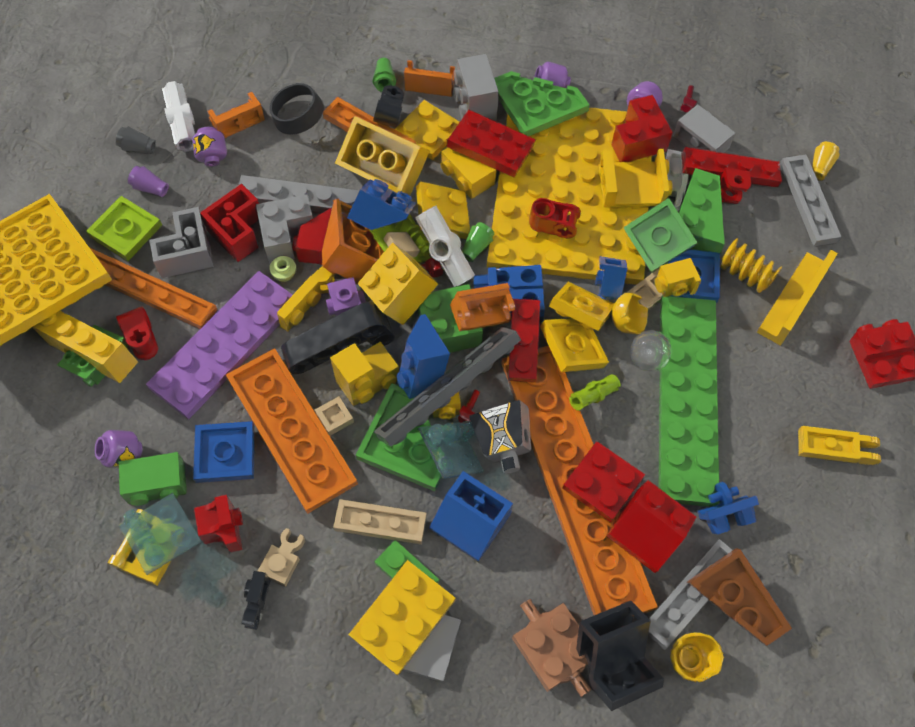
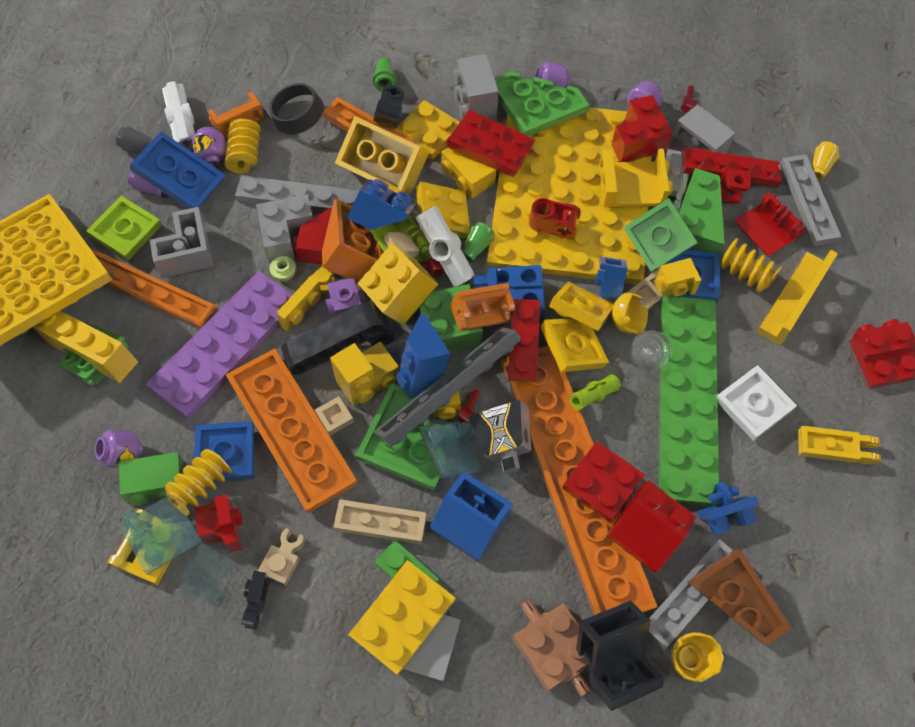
red piece [116,306,159,360] -> none
red brick [200,184,259,262] -> none
orange hinge [404,60,455,97] -> none
none -> blue plate [130,131,225,209]
none -> yellow piece [165,449,232,516]
none -> yellow piece [225,118,261,174]
none -> white plate [716,365,797,441]
none -> red hinge [734,192,807,257]

